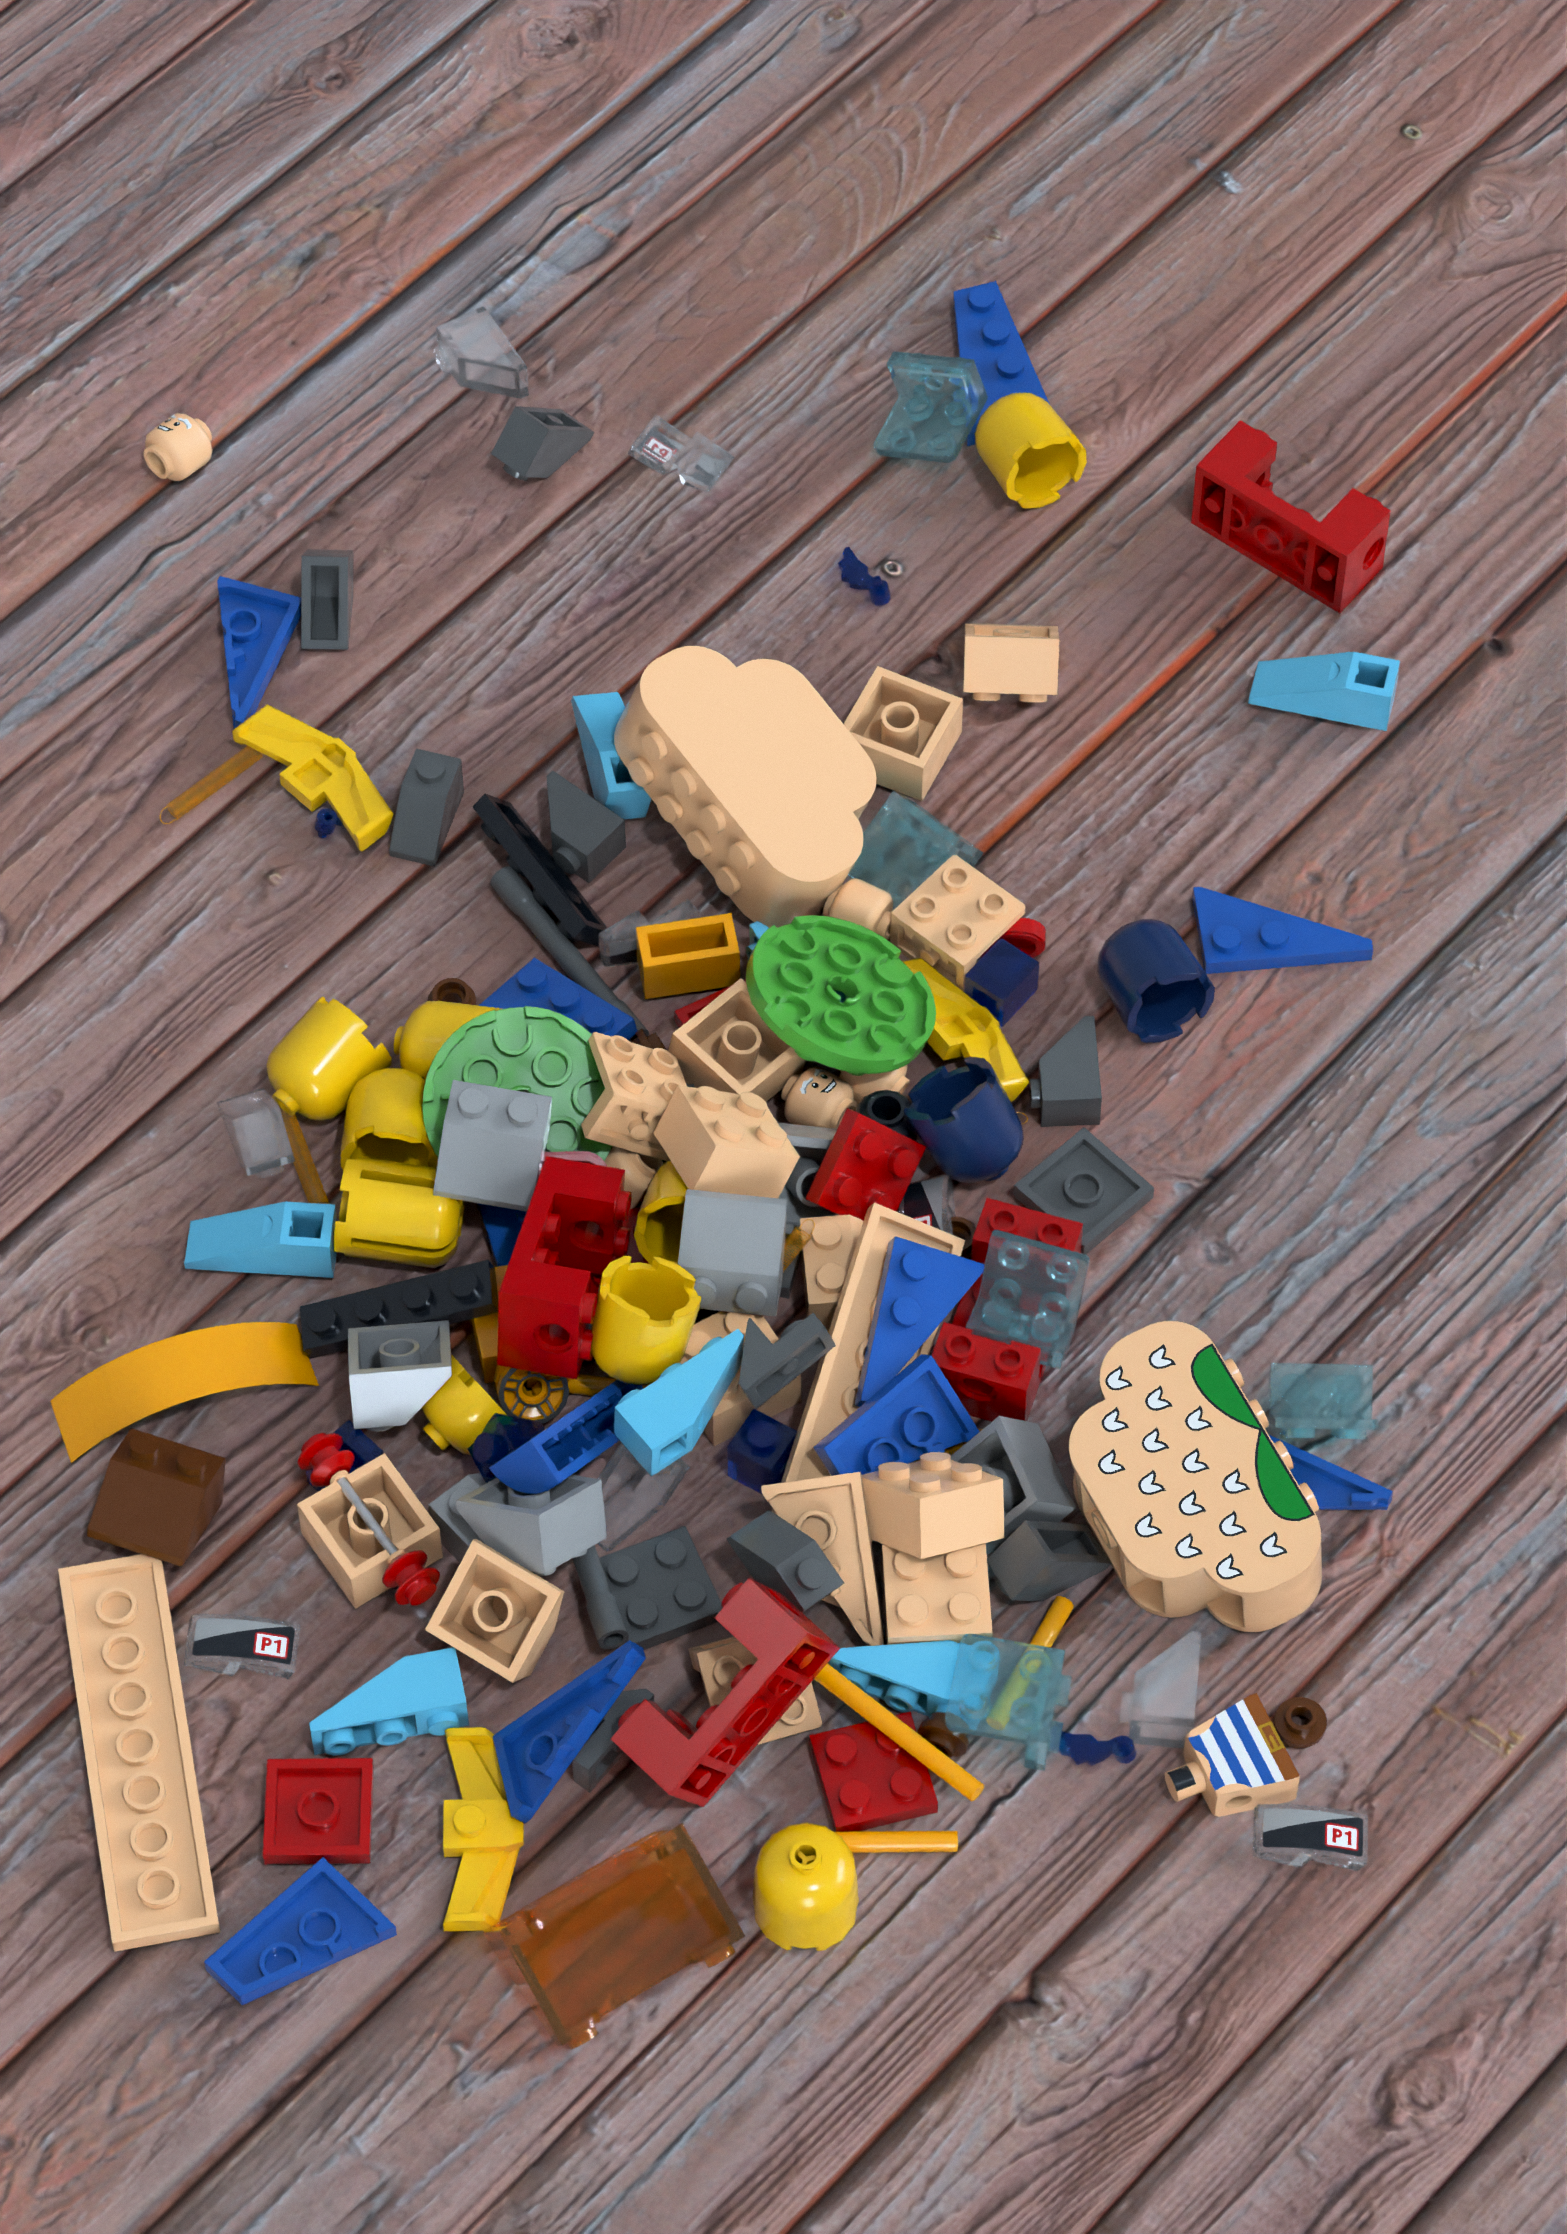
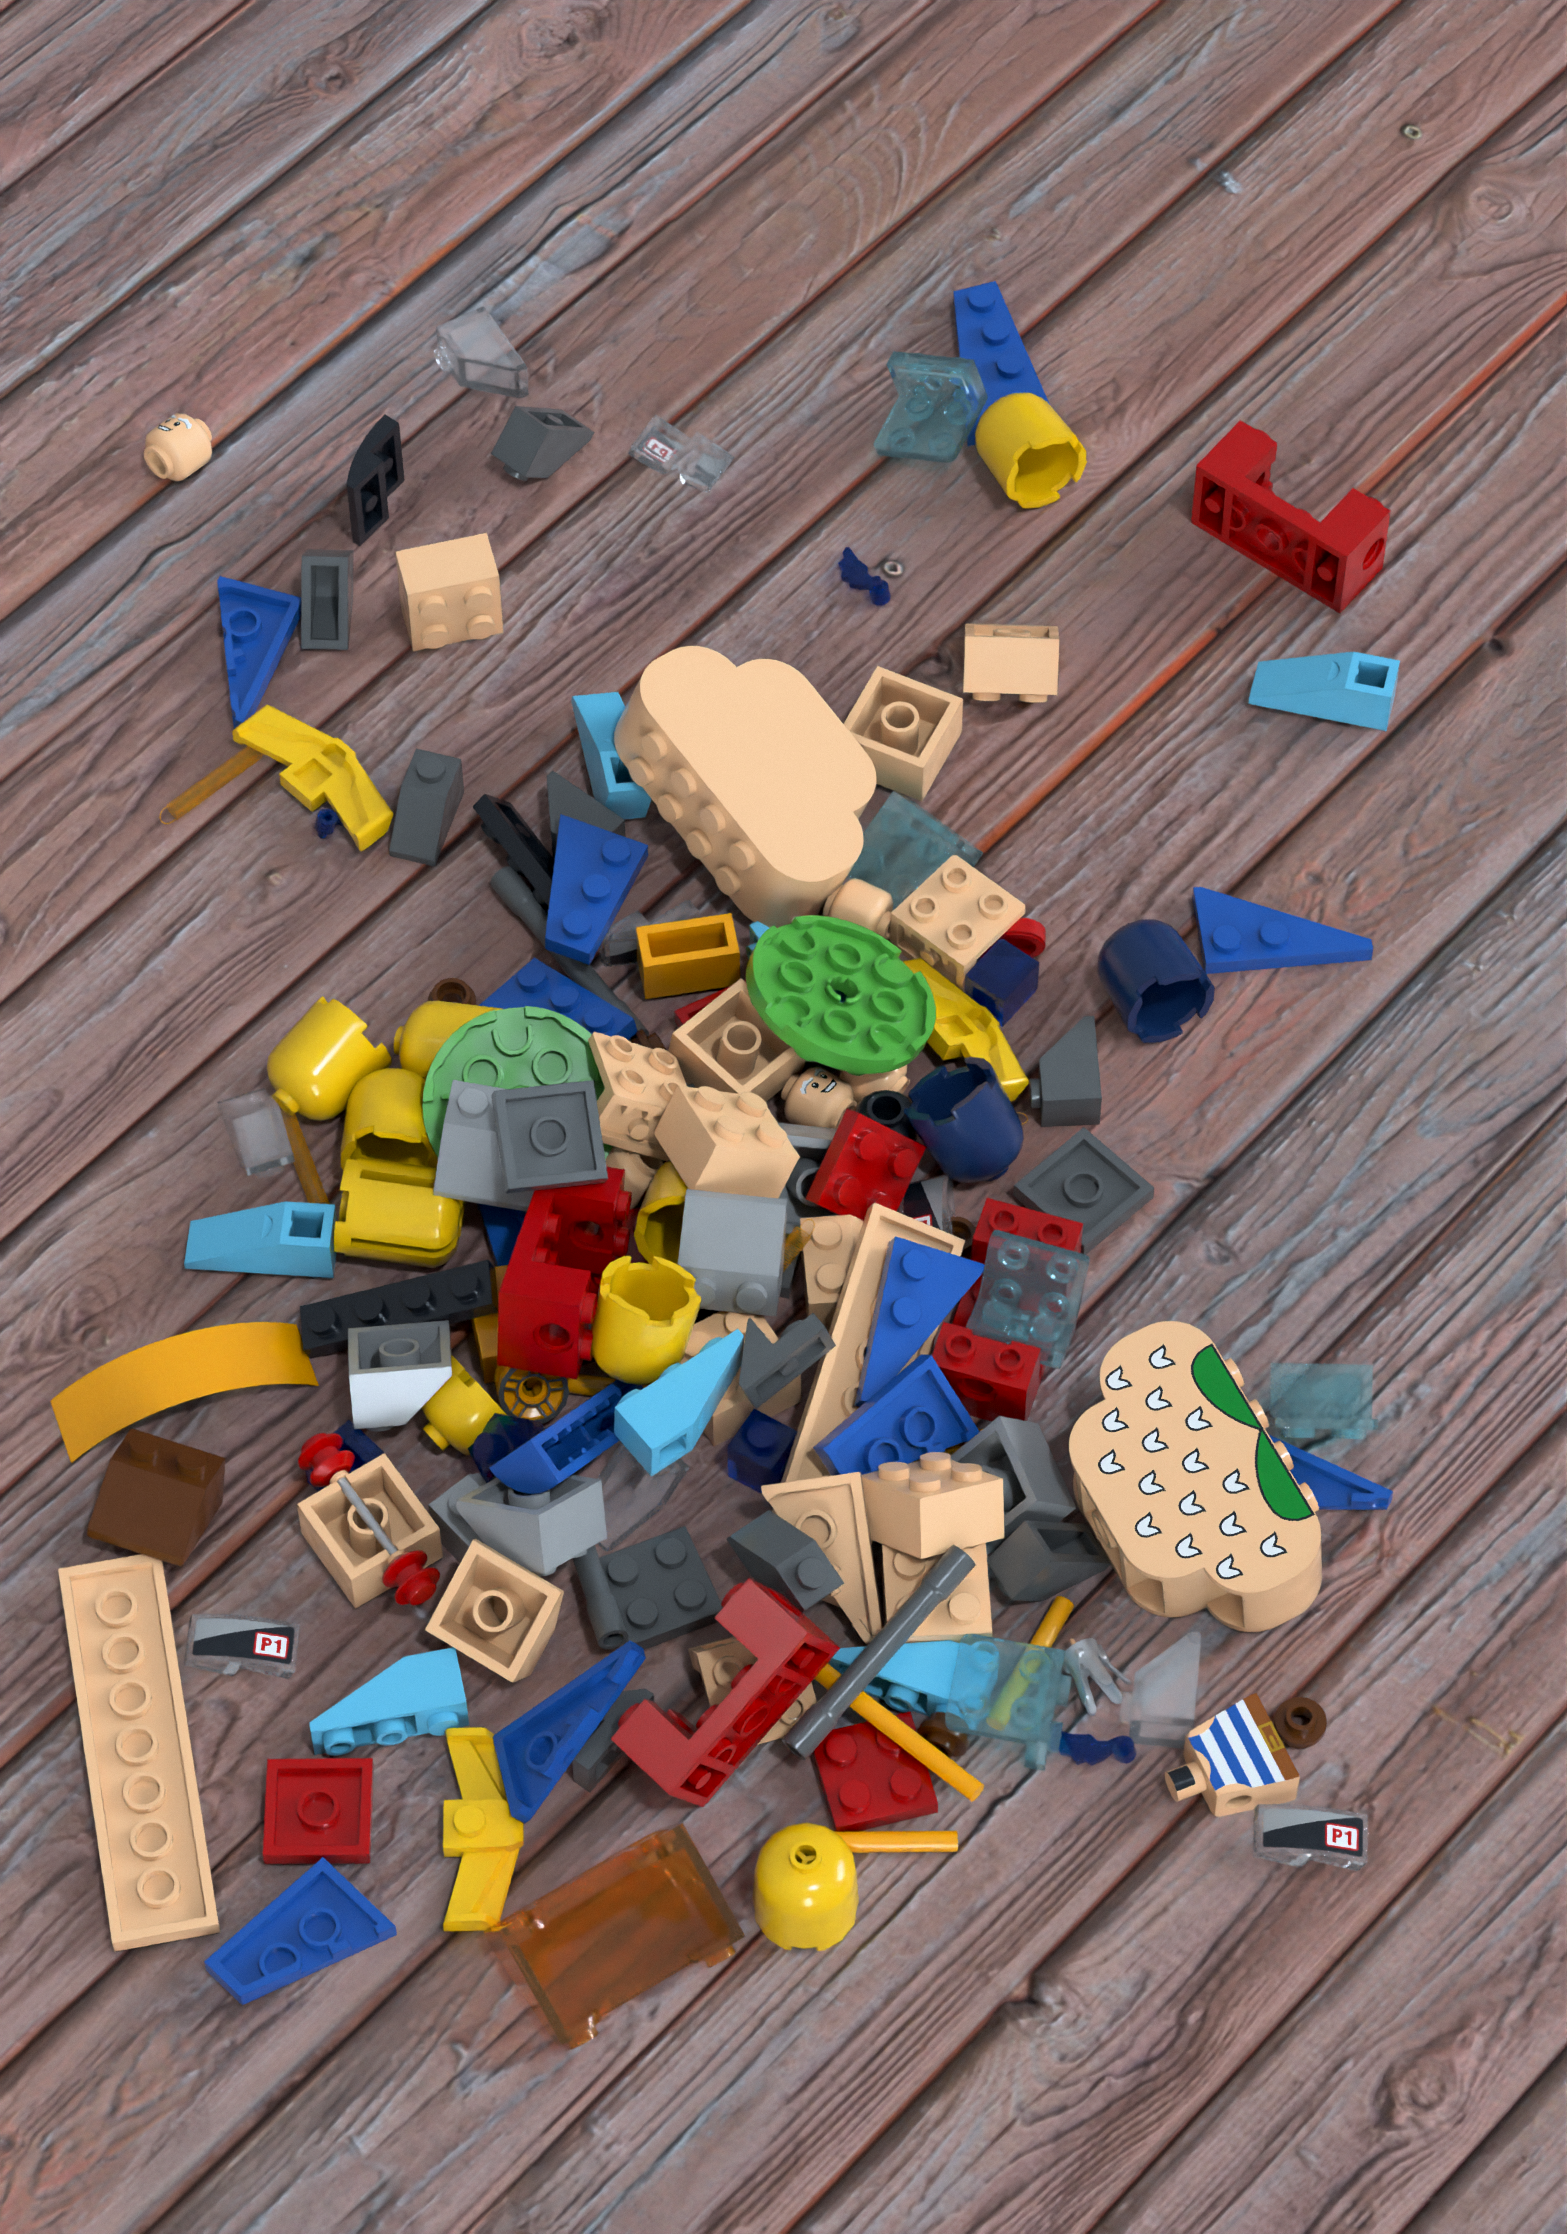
none -> black slope [346,414,405,546]
none -> light nougat brick [395,533,503,651]
none -> dark grey plate [491,1080,608,1194]
none -> blue wing [545,814,648,965]
none -> dark grey piece [782,1545,976,1761]
none -> flat silver piece [1061,1638,1132,1716]

